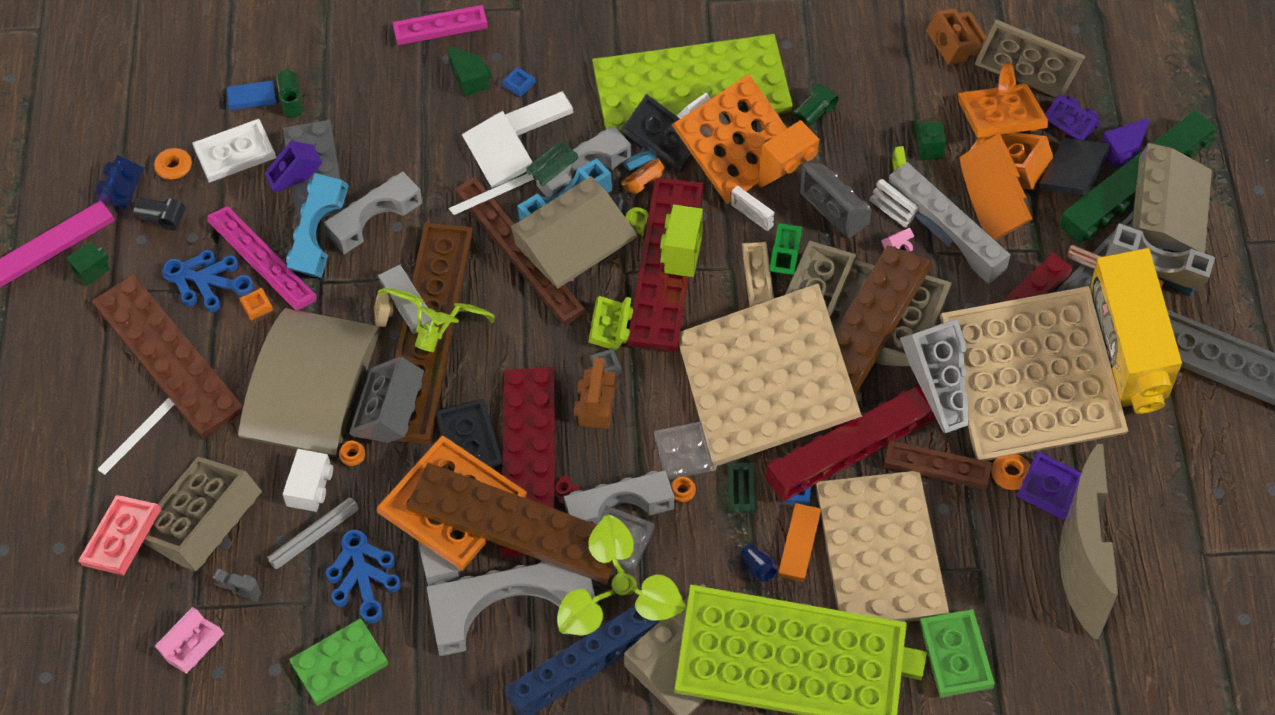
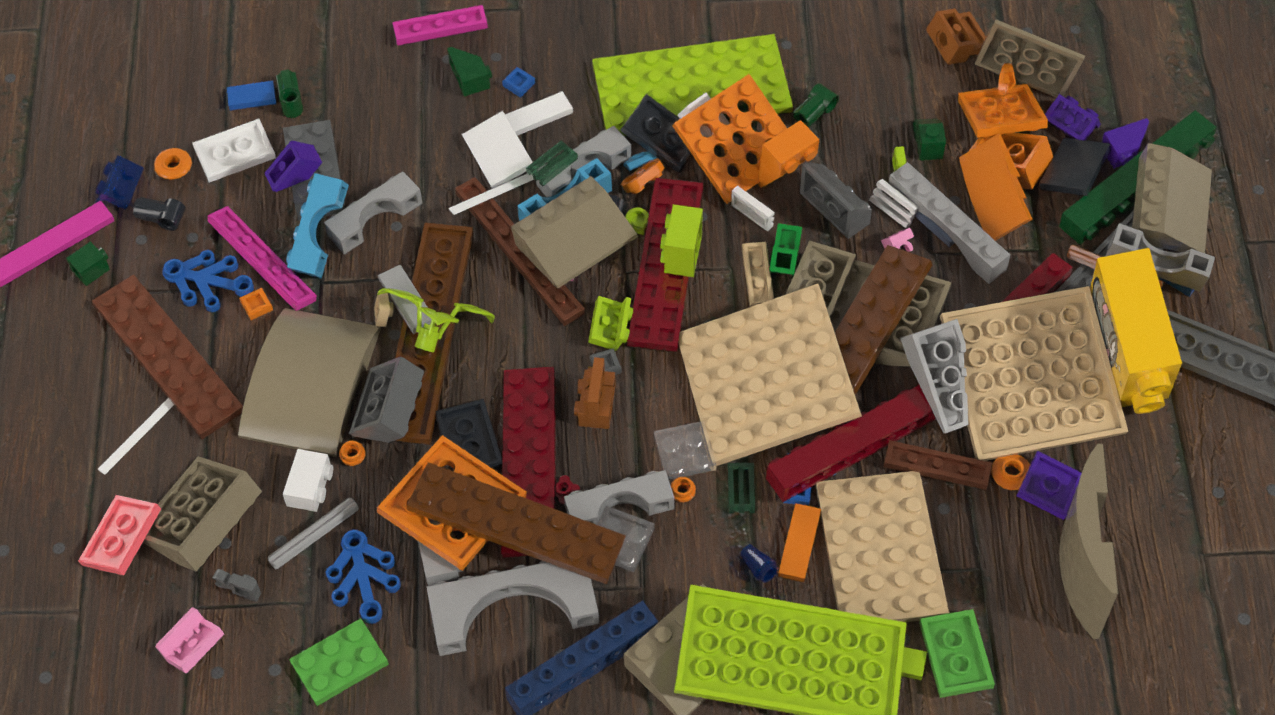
lime plant [557,514,686,635] -> none

